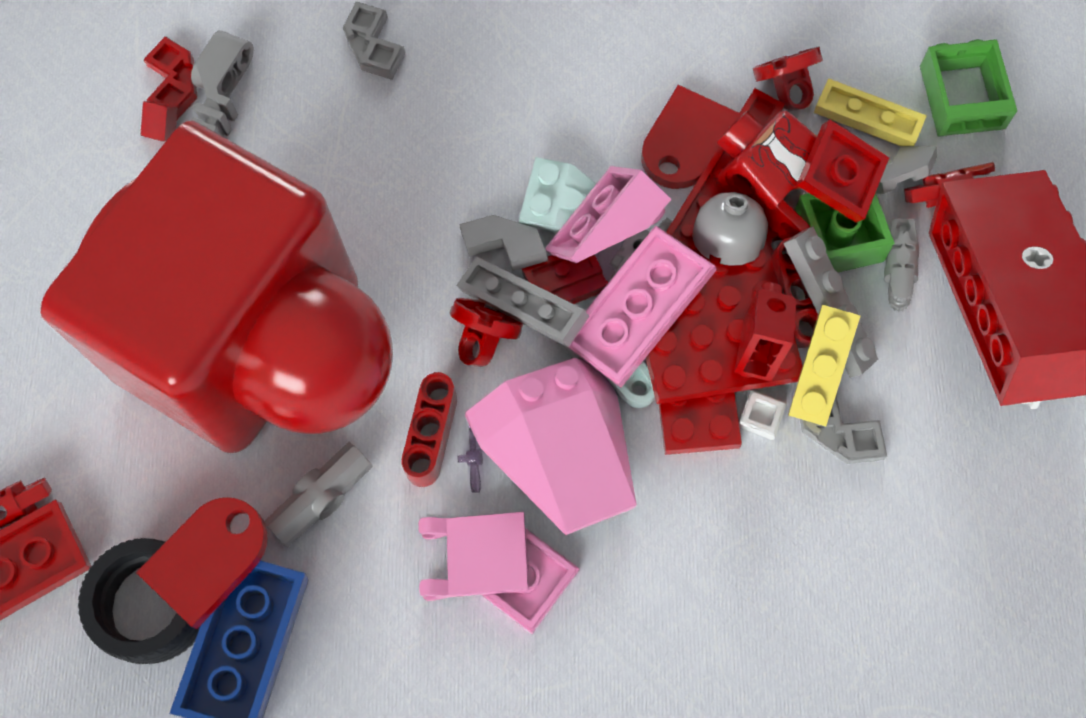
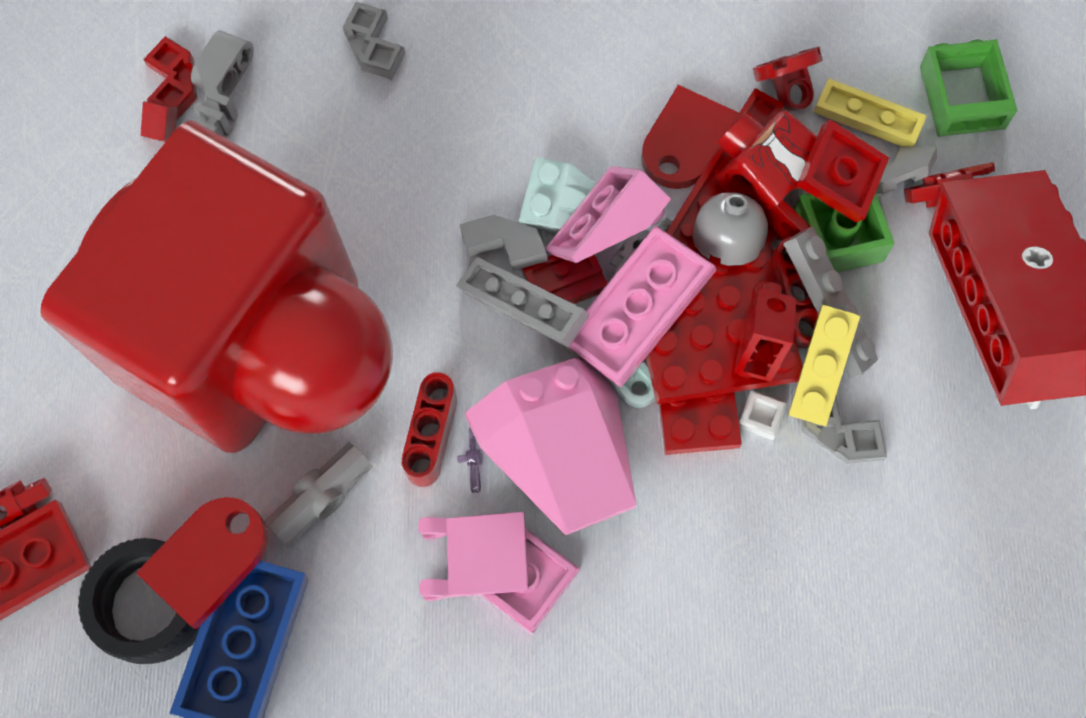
red tile [449,298,523,367] -> none
light grey hinge [884,218,919,312] -> none

